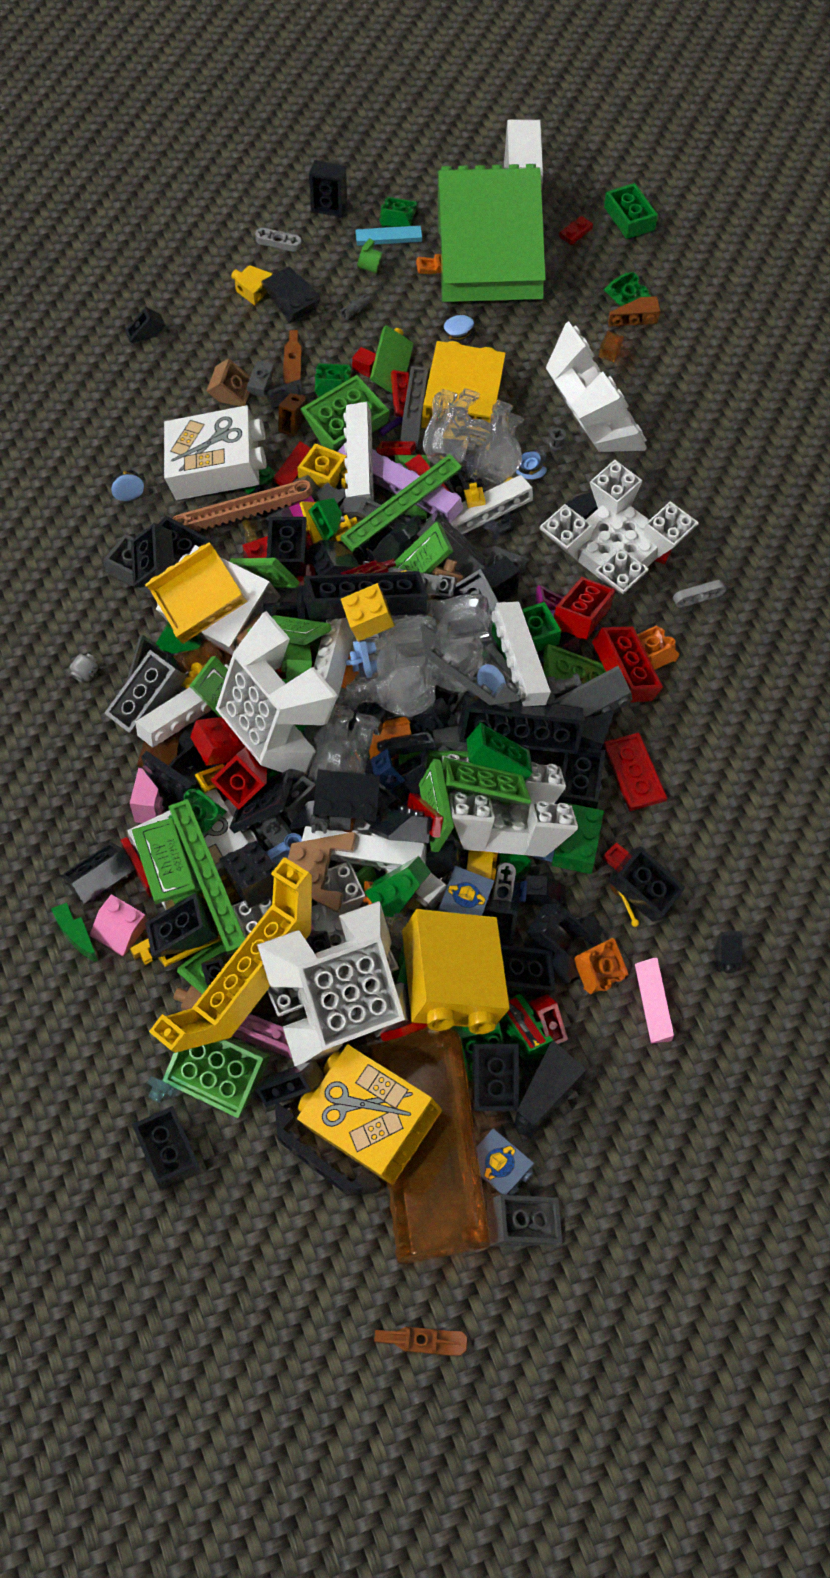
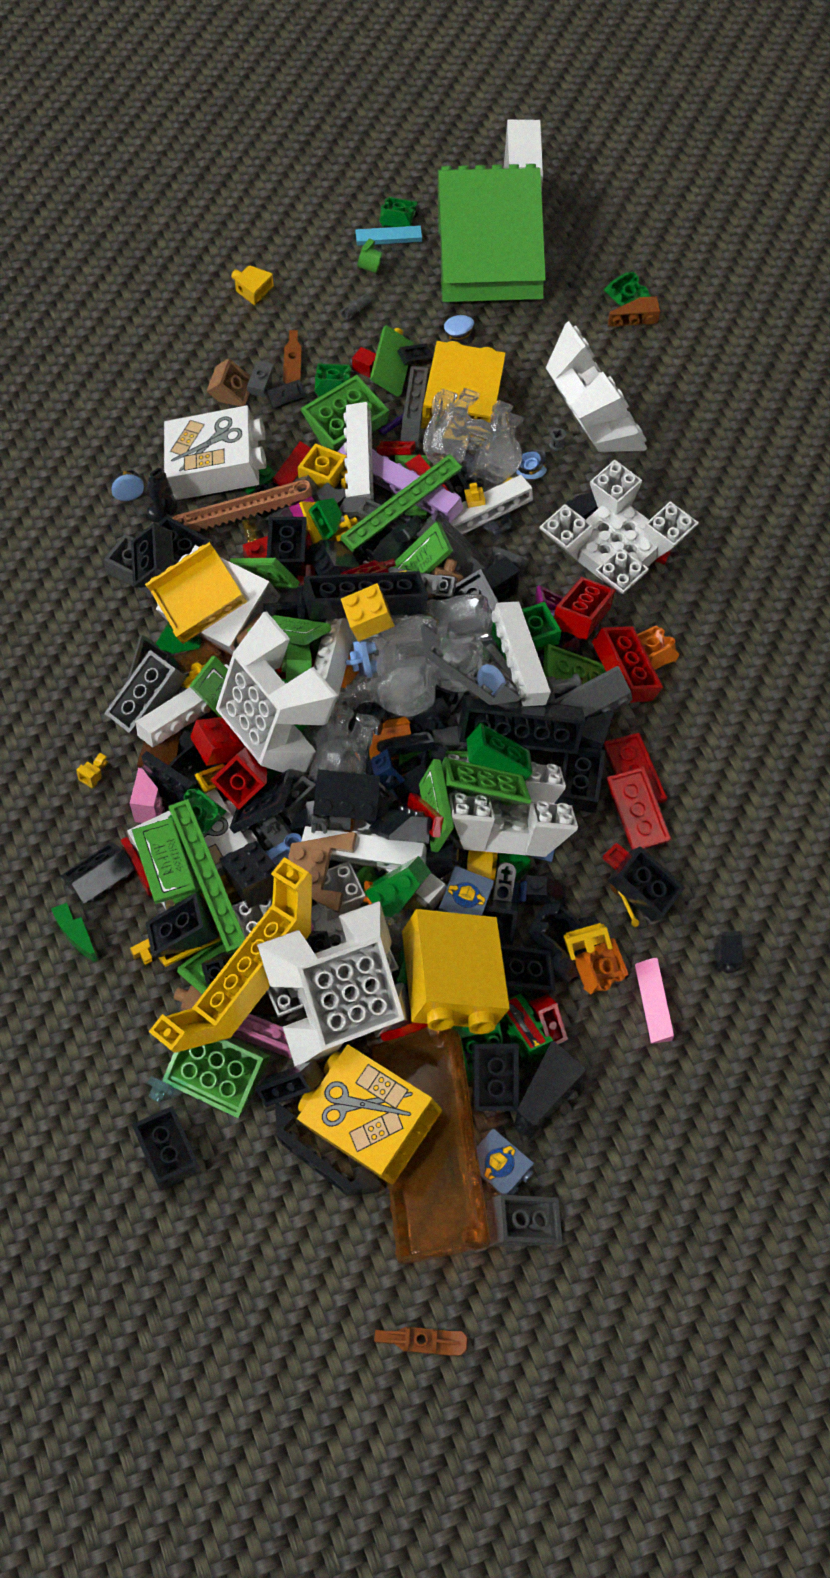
light grey head [69,653,99,683] -> none
bright pink slope [90,894,147,957] -> none
black slope [125,307,166,343] -> none
light grey beam [255,228,302,252] -> none
black slope [261,266,320,324] -> none
reddish brown torso [278,393,308,437] -> none
black brick [309,160,347,218] -> none
red tile [391,370,409,418] -> none
orange slope [416,254,441,274] -> none
green brick [552,803,604,874] -> none
red plate [559,216,593,245] -> none
clear orange brick [599,331,624,363] -> none
green brick [604,183,658,239] -> none
light grey beam [673,580,726,608] -> none
none -> yellow piece [76,753,108,789]
none -> black piece [146,468,178,523]
none -> black plate [397,343,433,365]
none -> black plate [430,746,447,763]
none -> yellow window [564,923,613,960]
none -> red tile [606,767,671,850]

